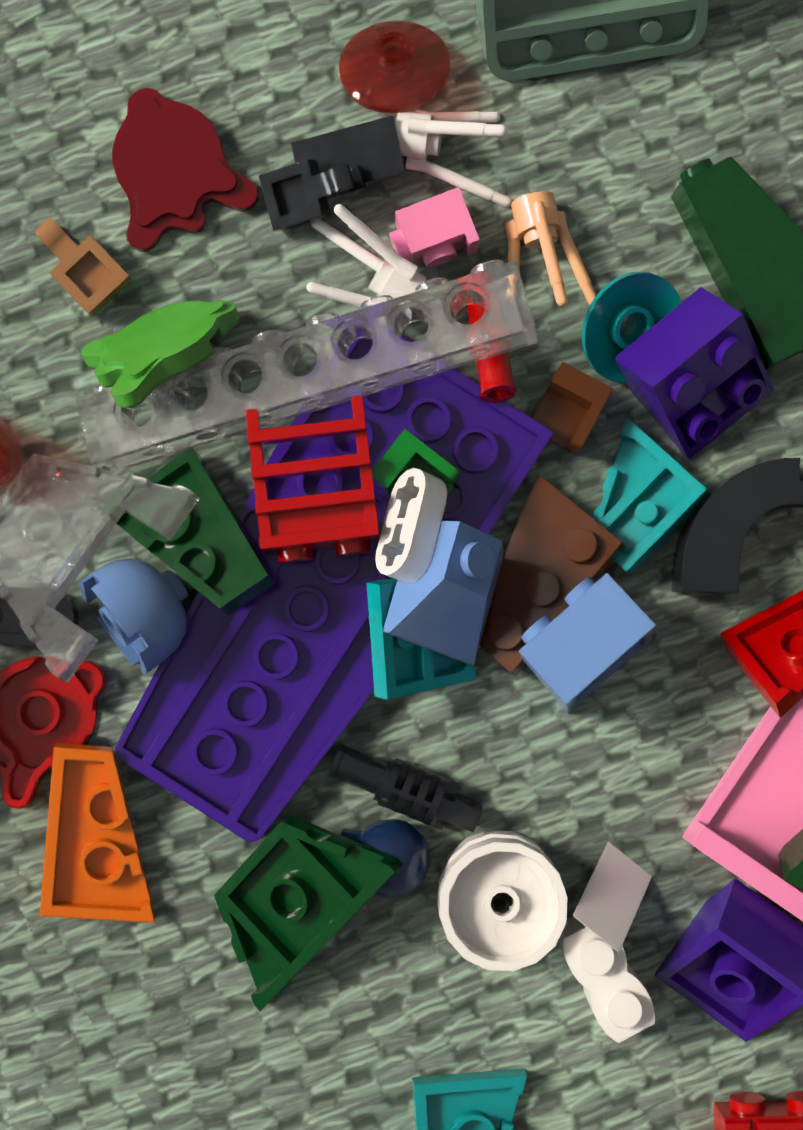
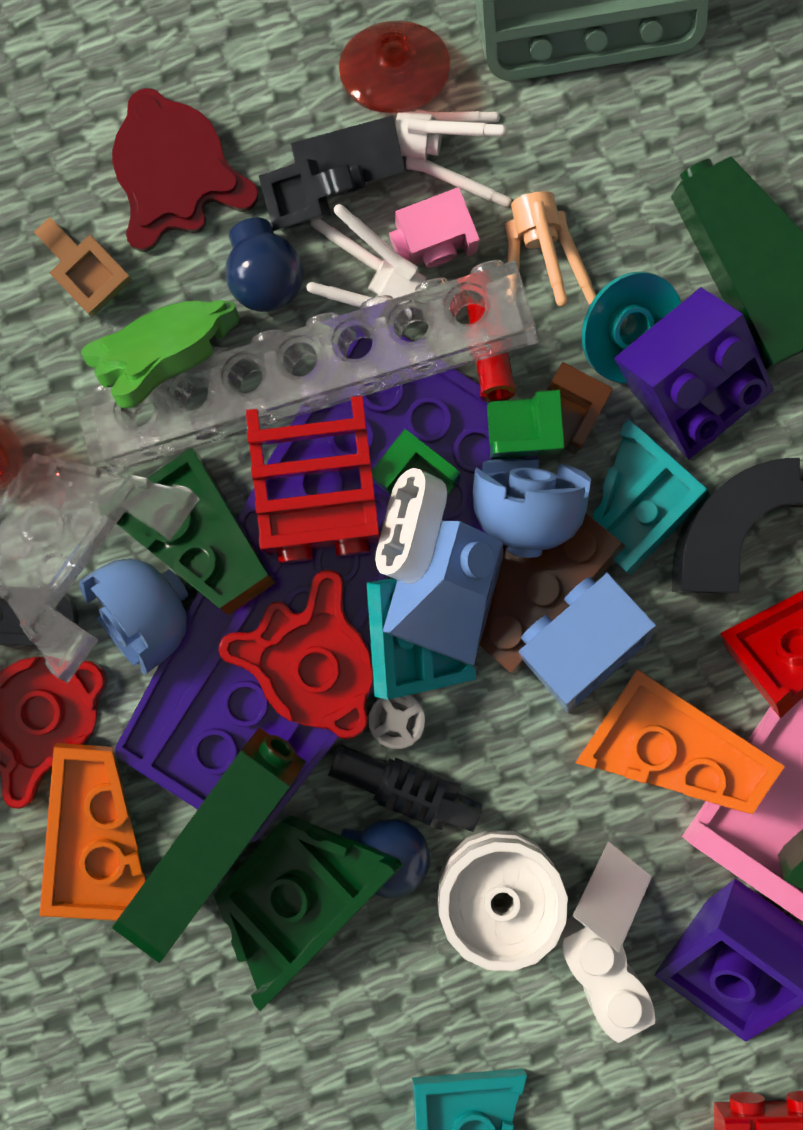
none -> dark green slope [112,727,307,963]
none -> red tile [218,570,373,739]
none -> dark blue piece [226,217,303,312]
none -> light grey wheel [369,695,425,749]
none -> medium blue cylinder [473,458,591,558]
none -> green panel [487,390,564,460]
none -> orange wing [575,669,785,815]

